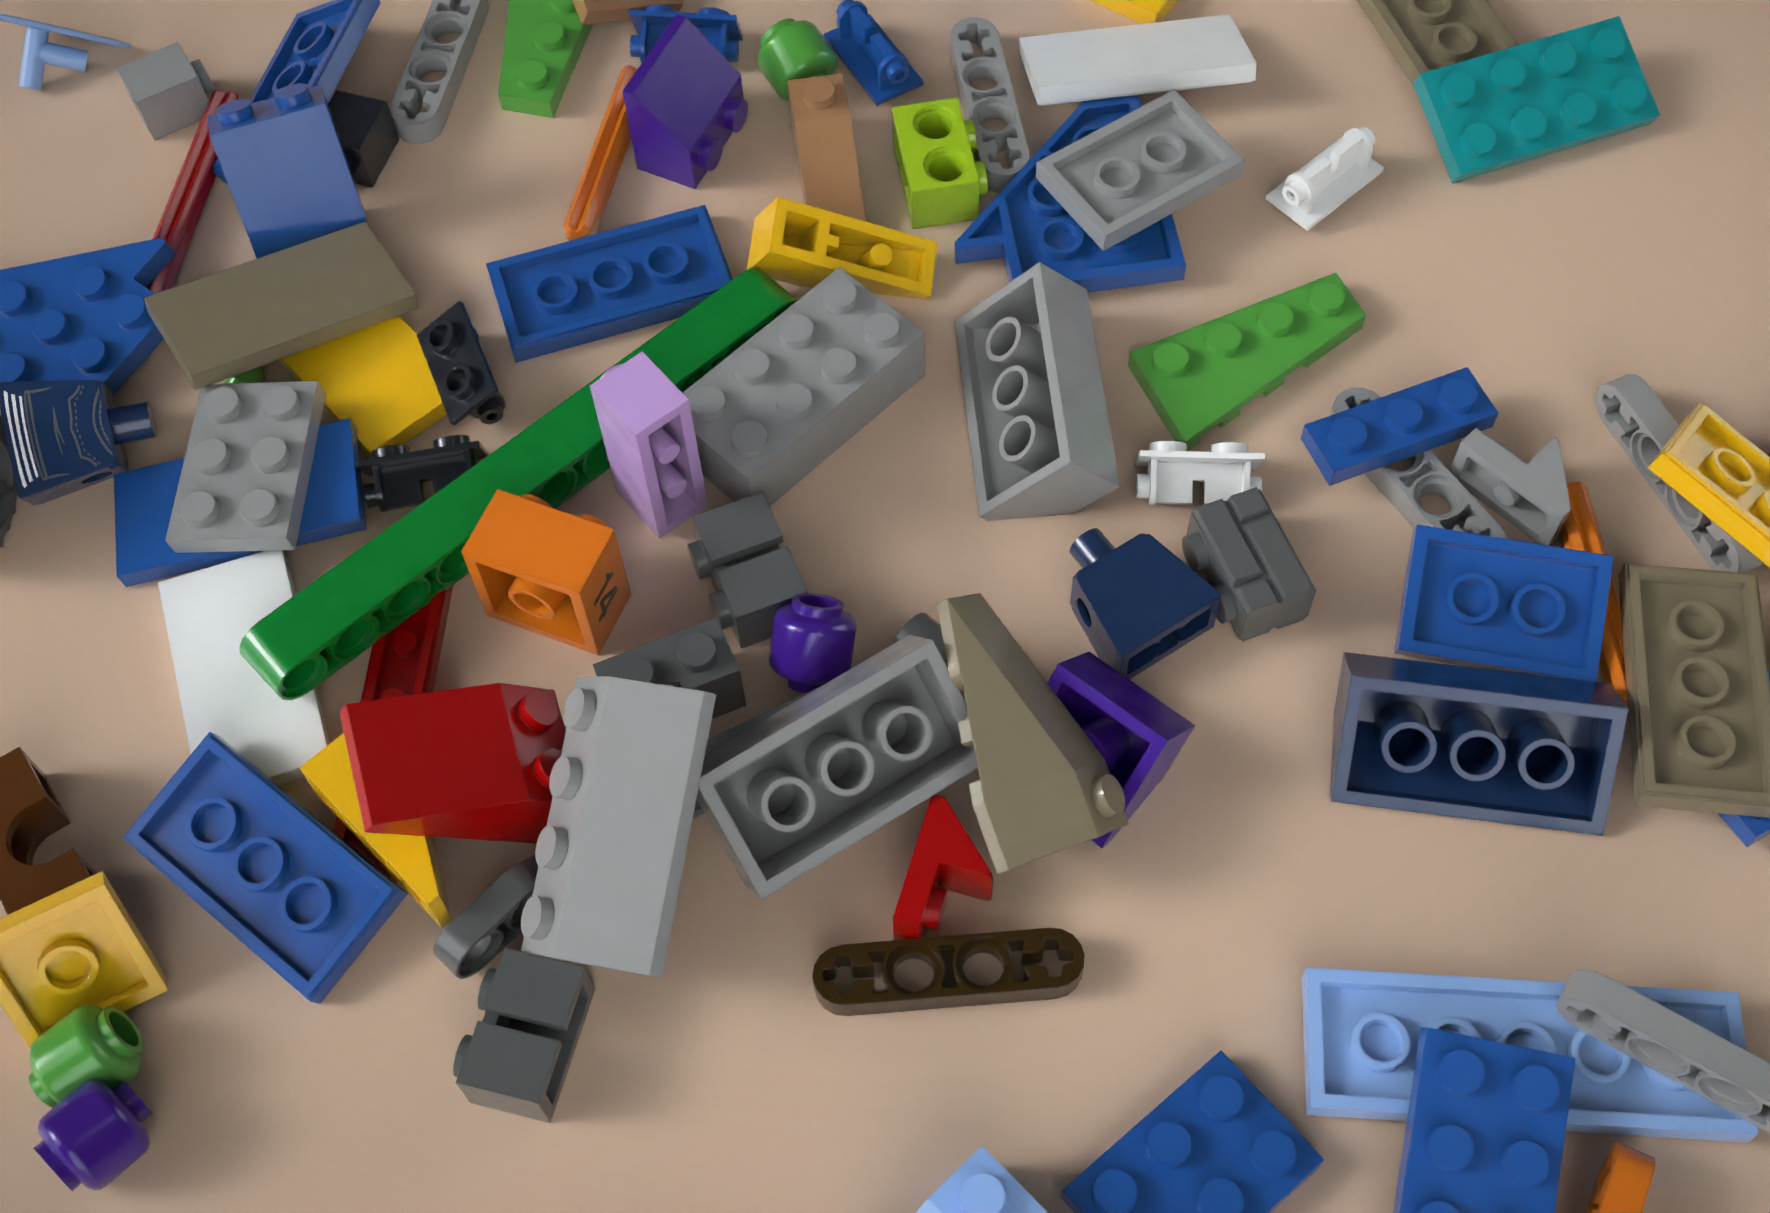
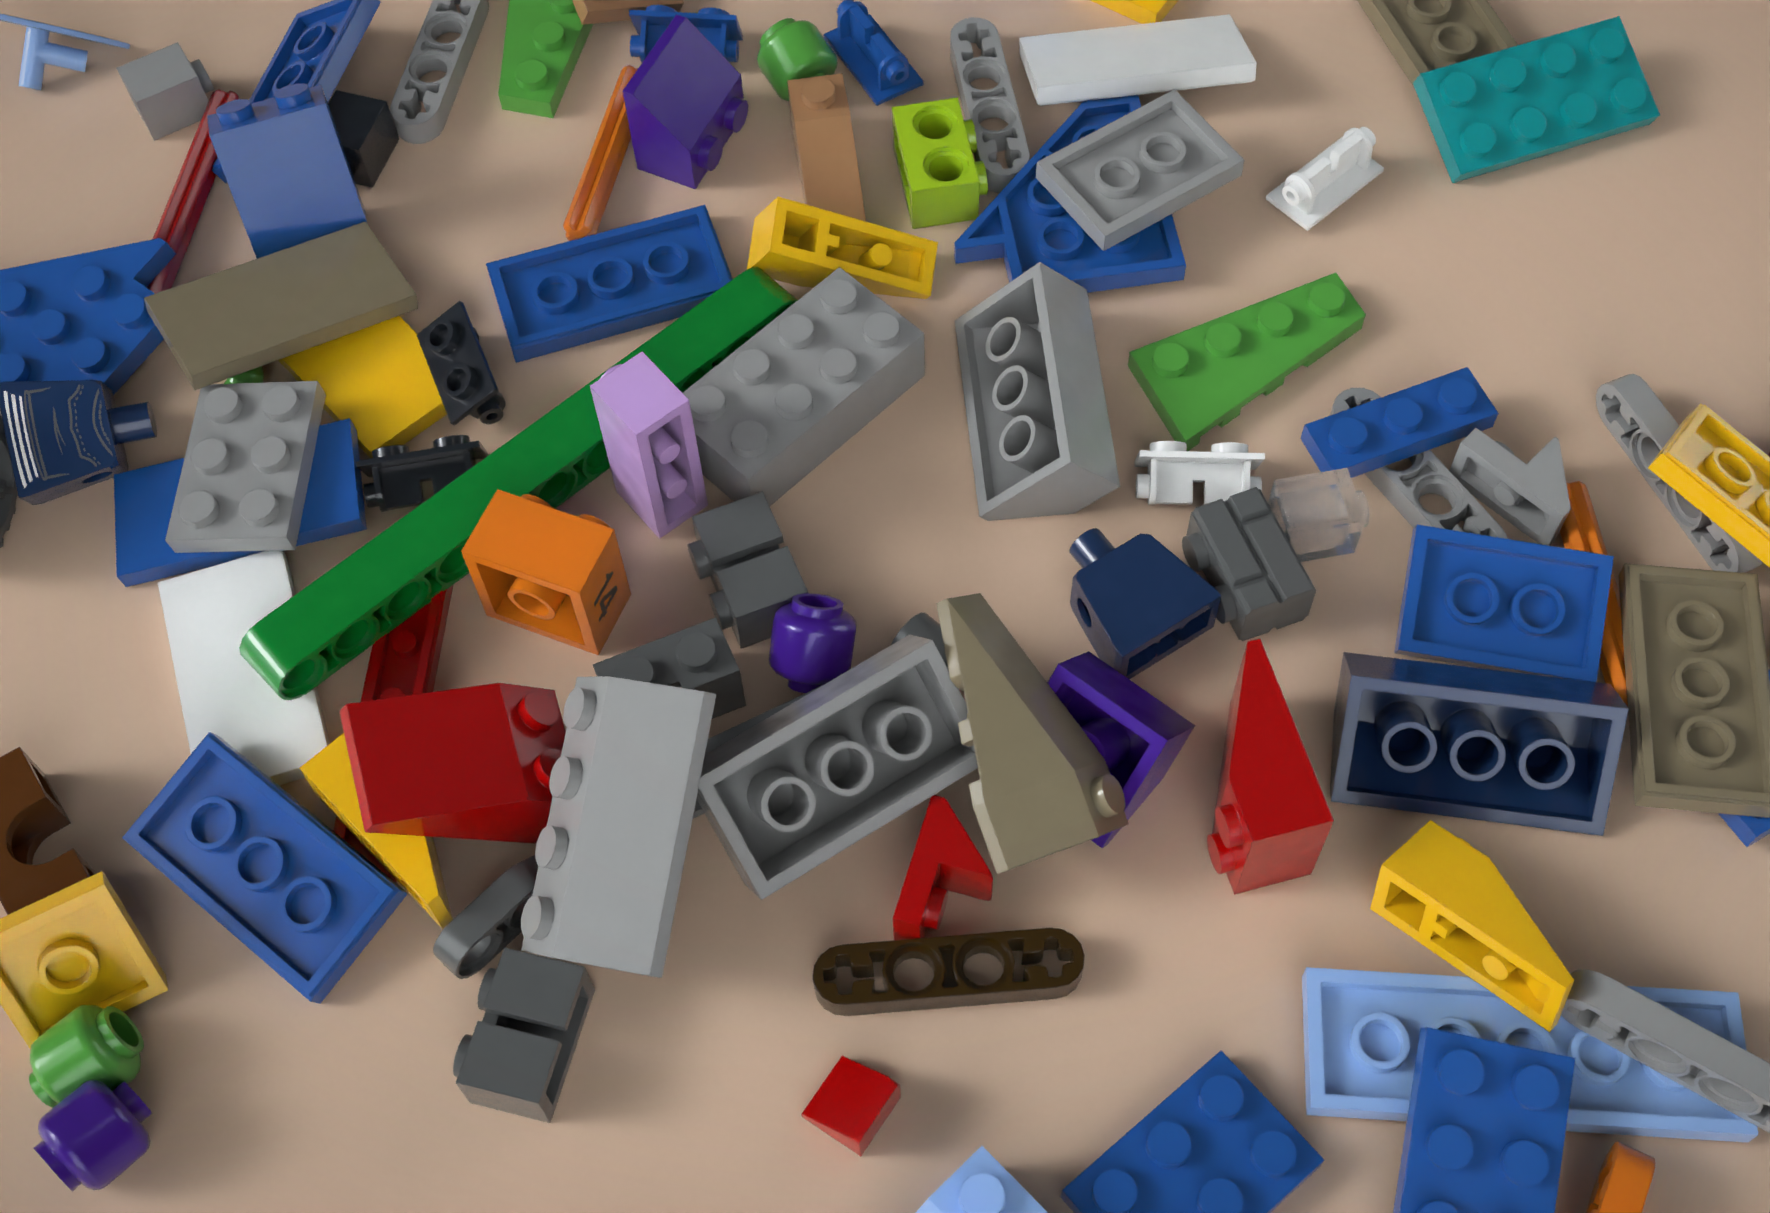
none -> red slope [801,1056,901,1157]
none -> red slope [1207,639,1334,894]
none -> clear brick [1268,468,1369,562]
none -> yellow slope [1370,820,1574,1032]

